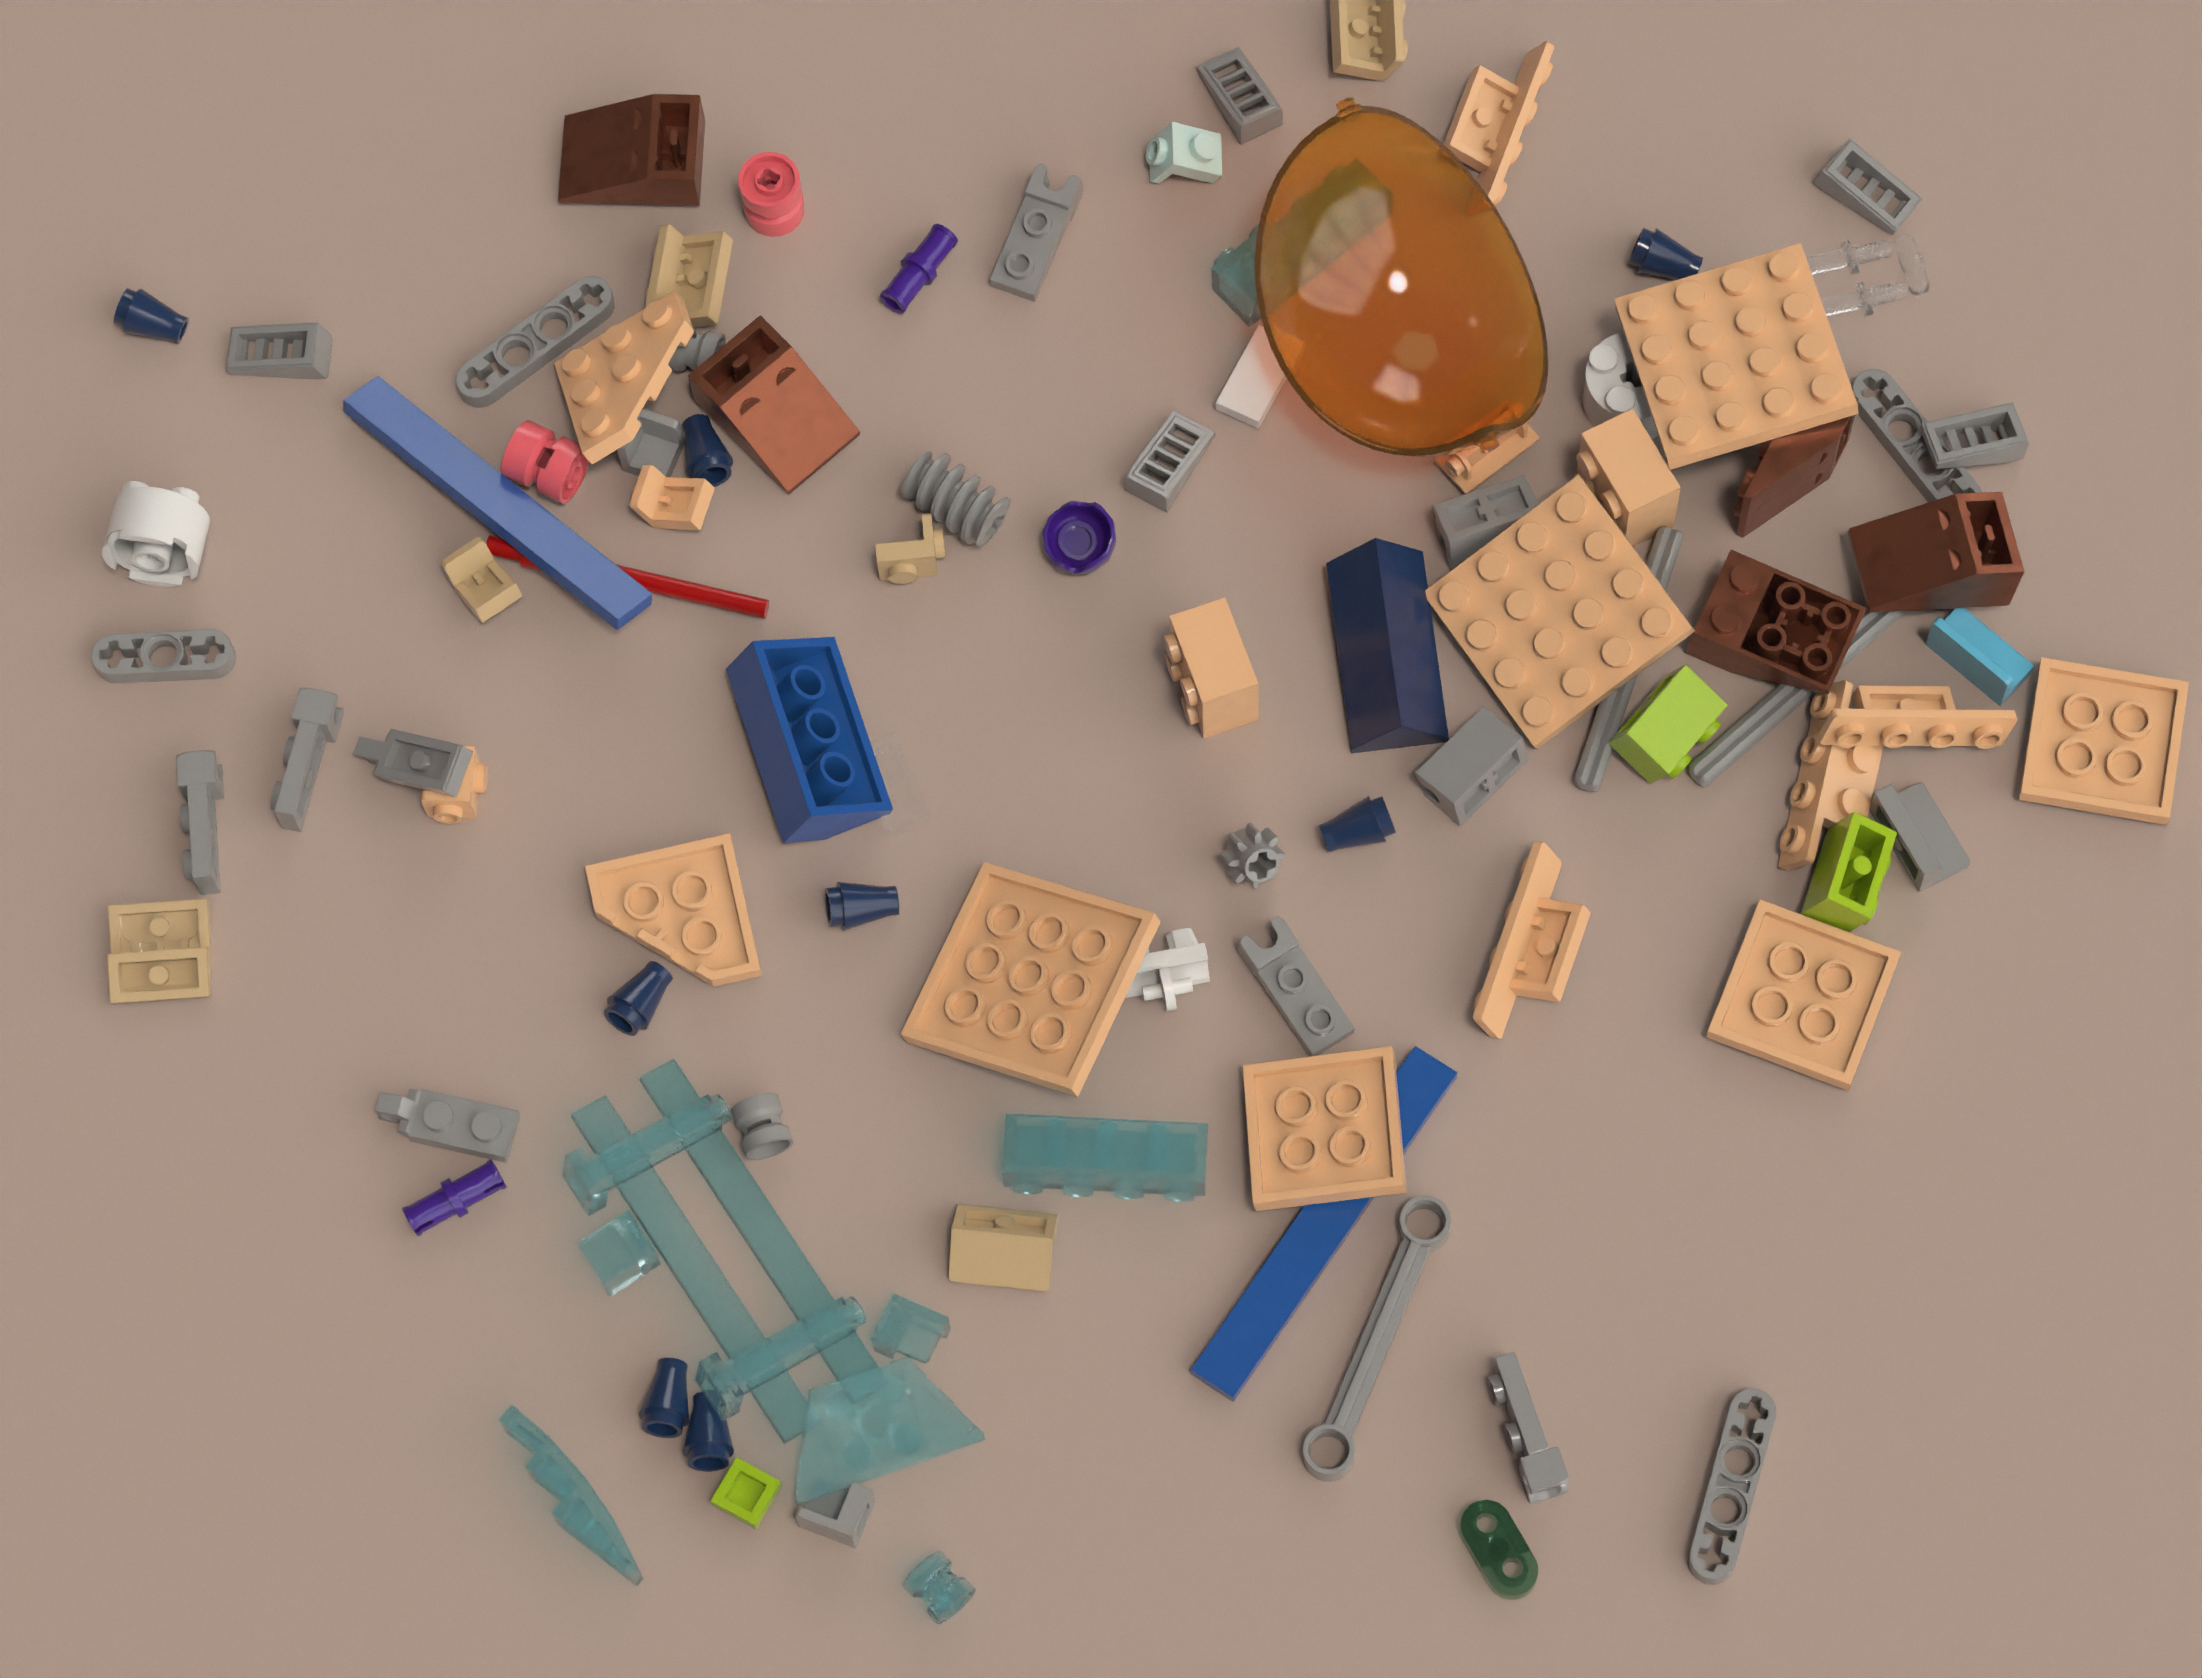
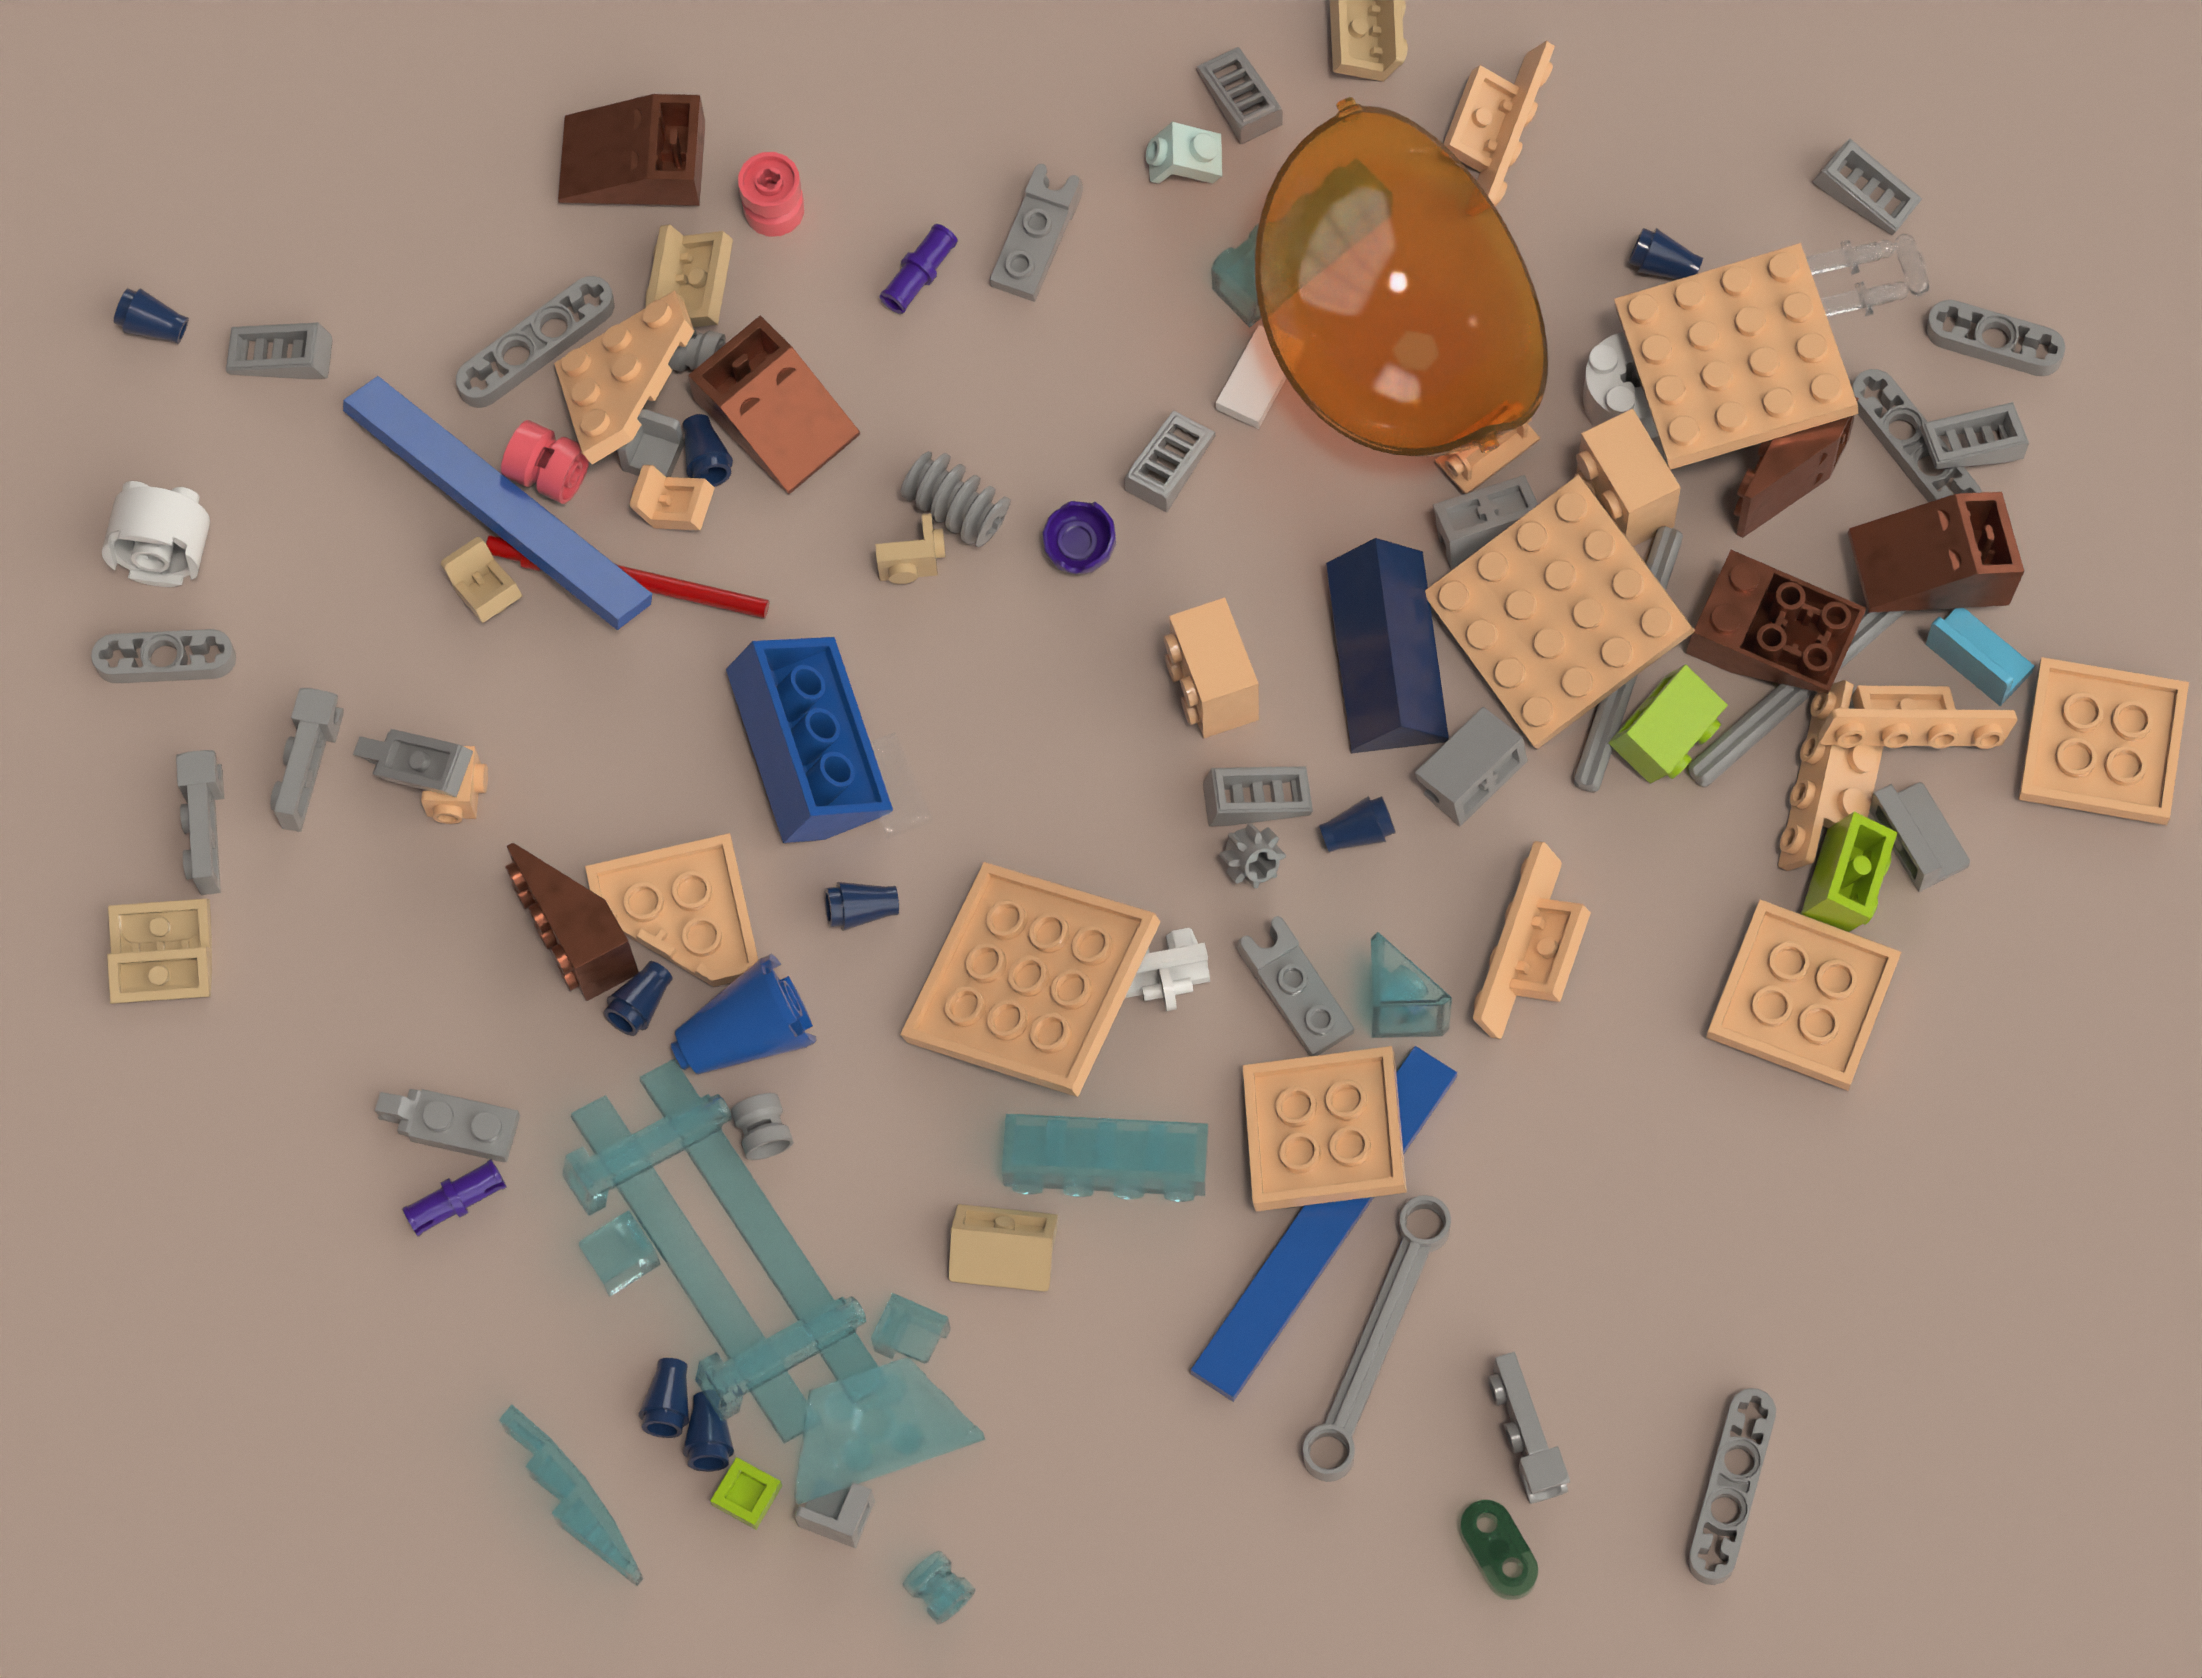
none -> copper slope [505,843,639,1001]
none -> blue cone [671,954,817,1075]
none -> light grey slope [1203,766,1313,826]
none -> clear light blue slope [1369,932,1452,1038]
none -> light grey beam [1926,300,2065,376]

